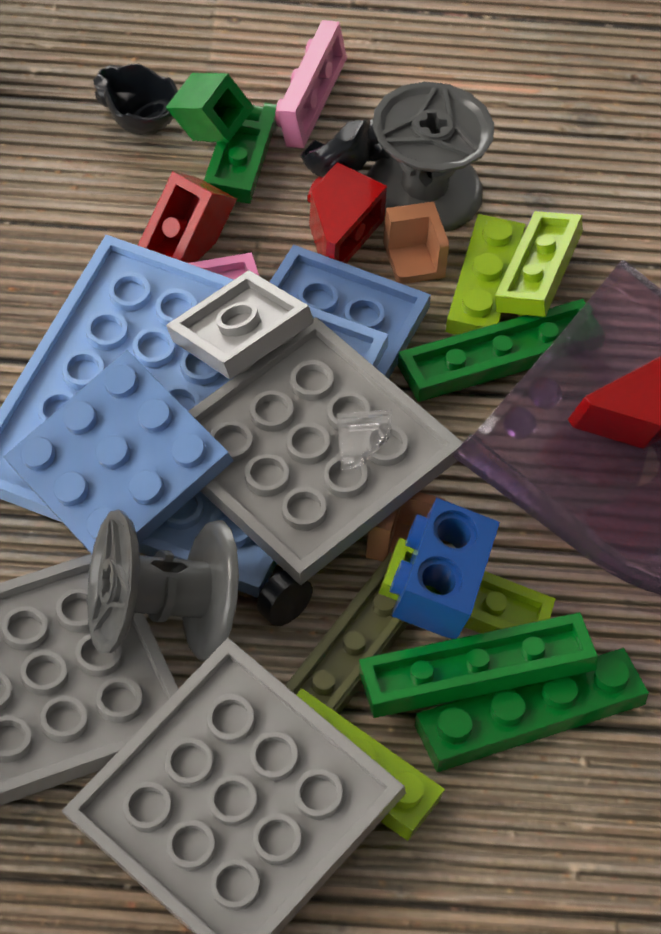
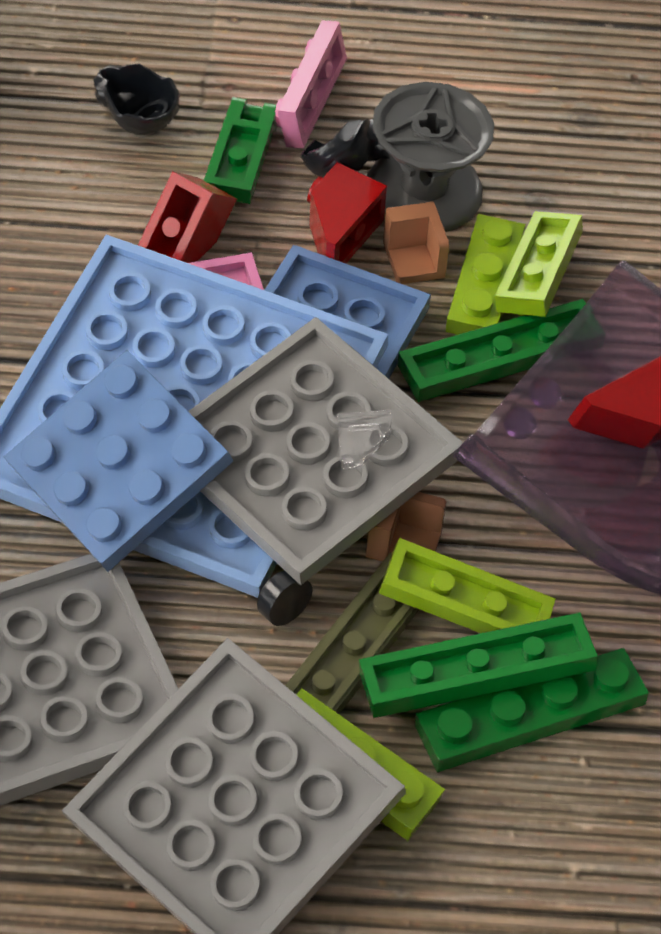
dark grey piece [87,509,239,661] -> none
green brick [166,73,255,143] -> none
light grey plate [166,270,314,379] -> none
blue brick [389,497,500,640] -> none

